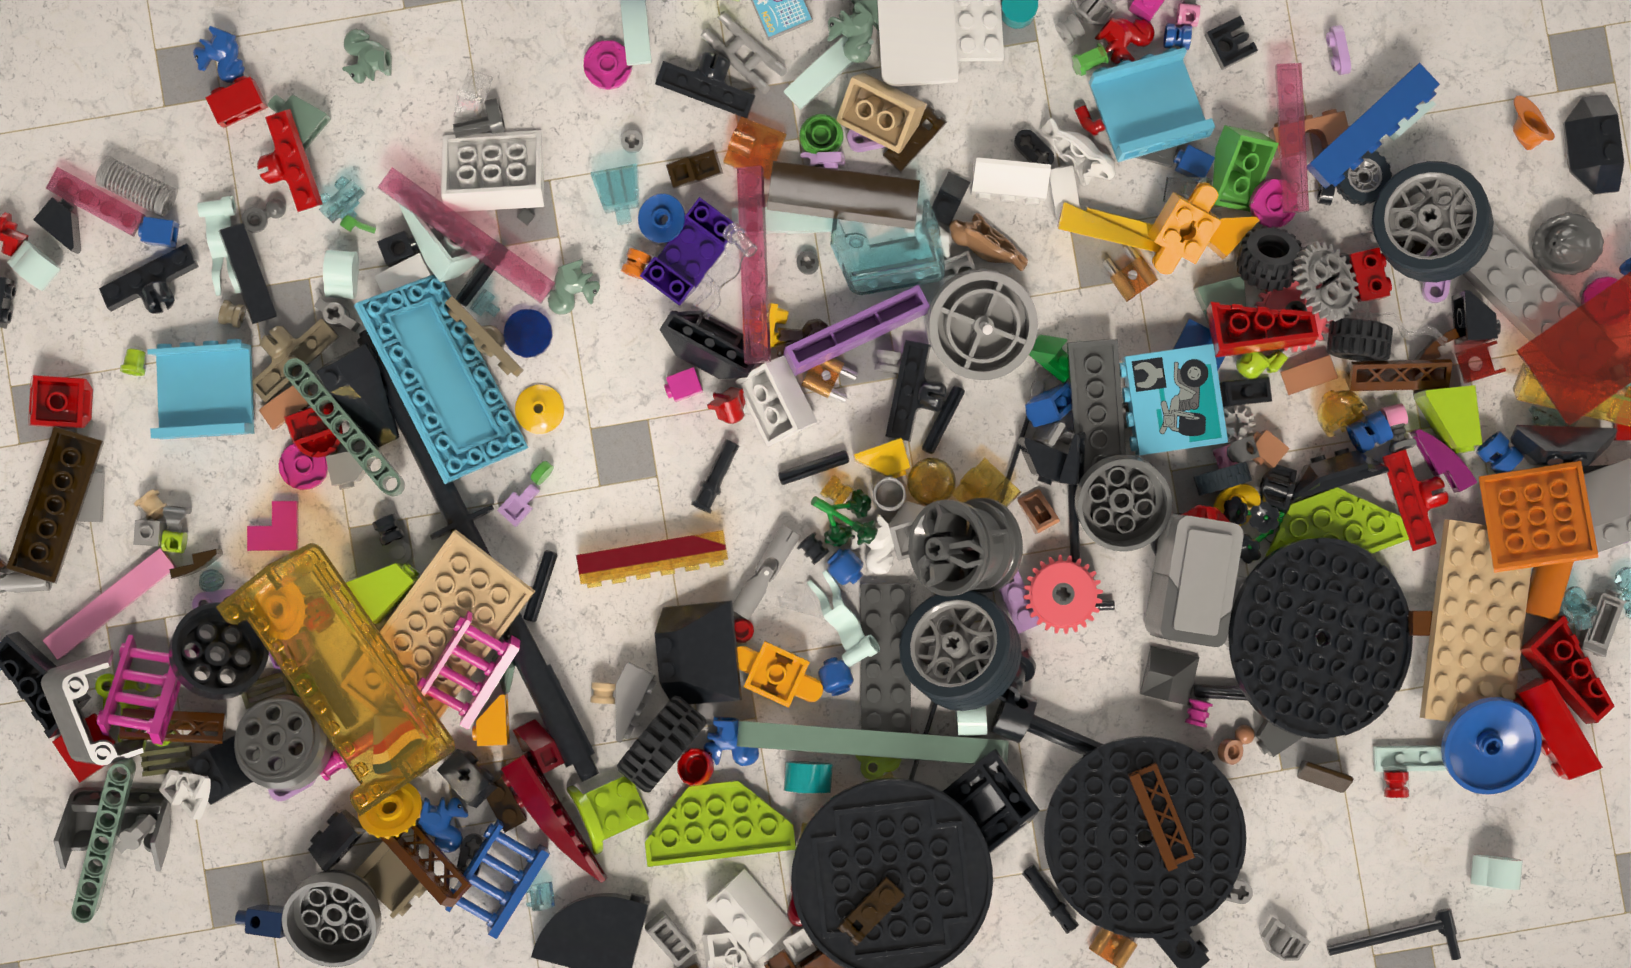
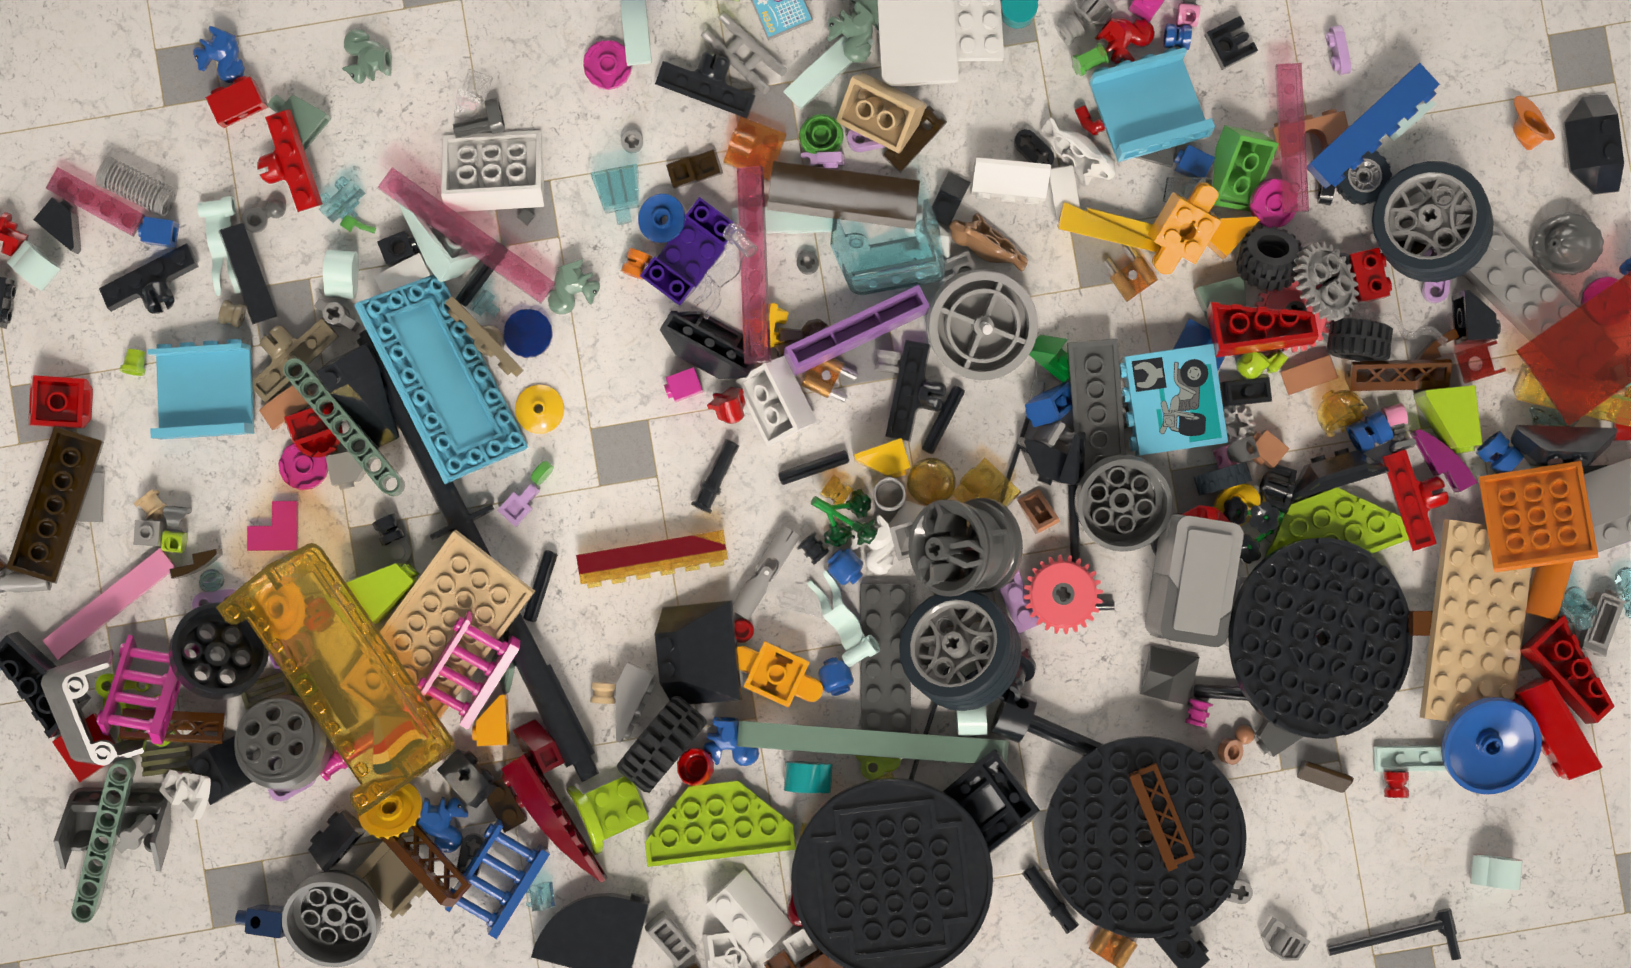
dark brown plate [837,876,905,946] -> none

